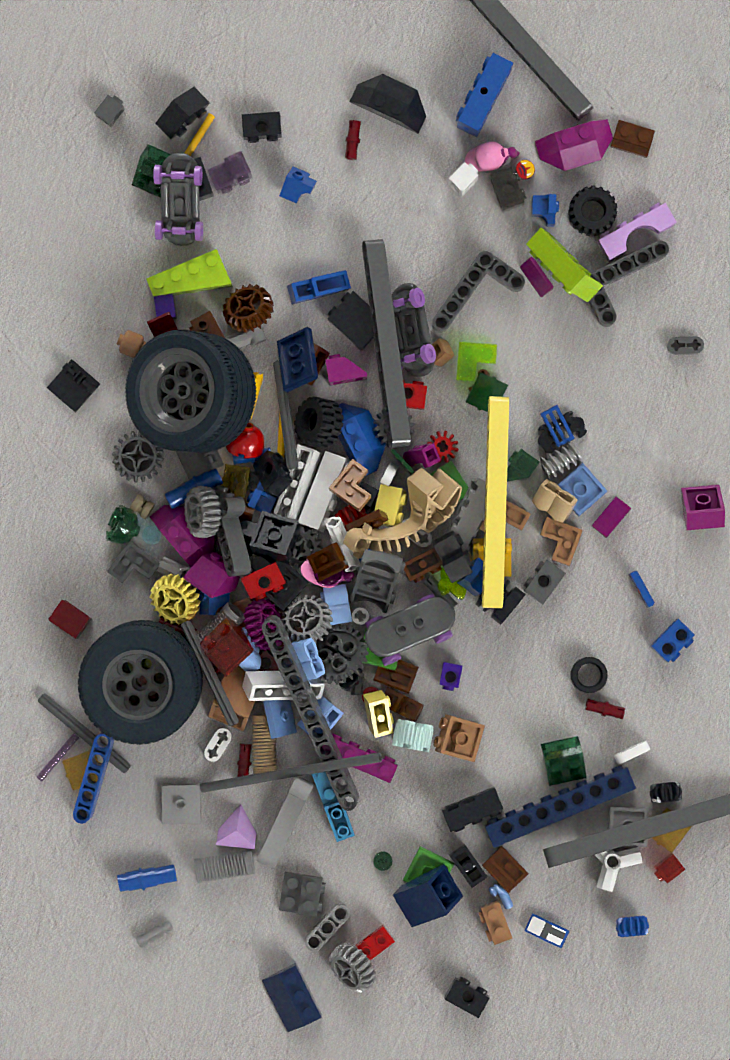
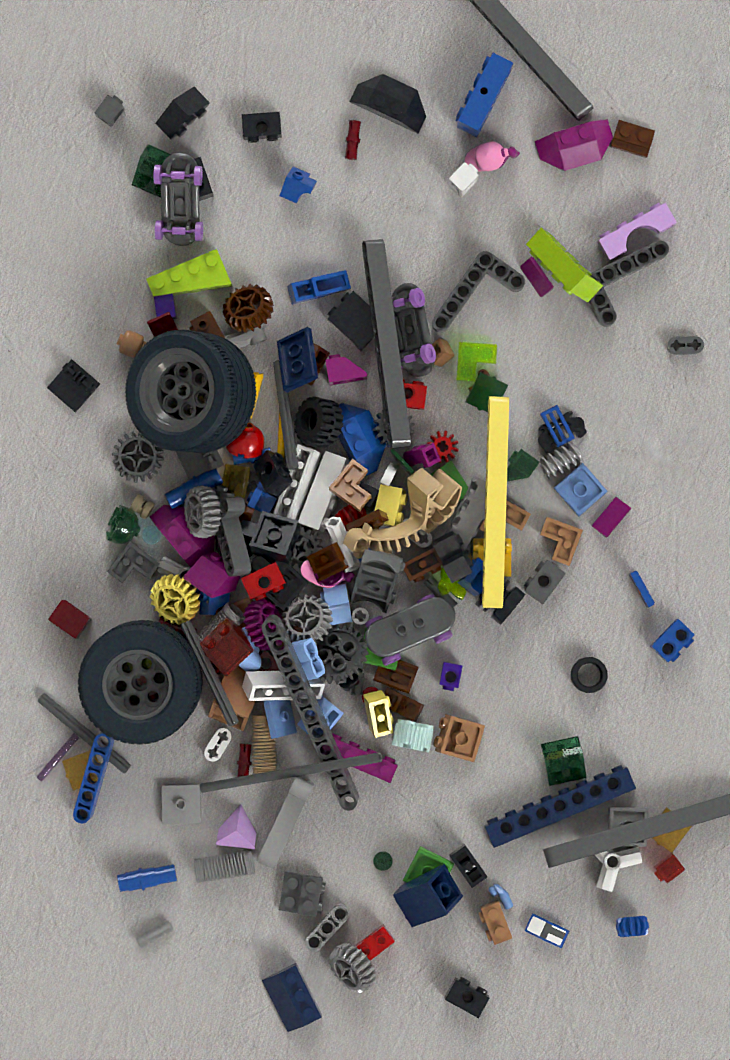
yellow bar [184,113,215,156] -> none
clear purple brick [207,151,252,194] -> none
dark azure slope [312,772,355,842] -> none
black wedge [441,787,503,832] -> none
reddish brown plate [482,846,529,893] -> none
clear smoke brick [489,166,527,213] -> none
tile [515,160,535,180] -> none
blue brick [531,194,559,227] -> none
tan brick [532,479,578,522] -> none
black tyre [568,185,618,236] -> none
dark red pin [585,698,625,719] -> none
white beam [614,740,650,765] -> none
black gear [649,782,682,803] -> none
magenta slope [681,485,725,531] -> none

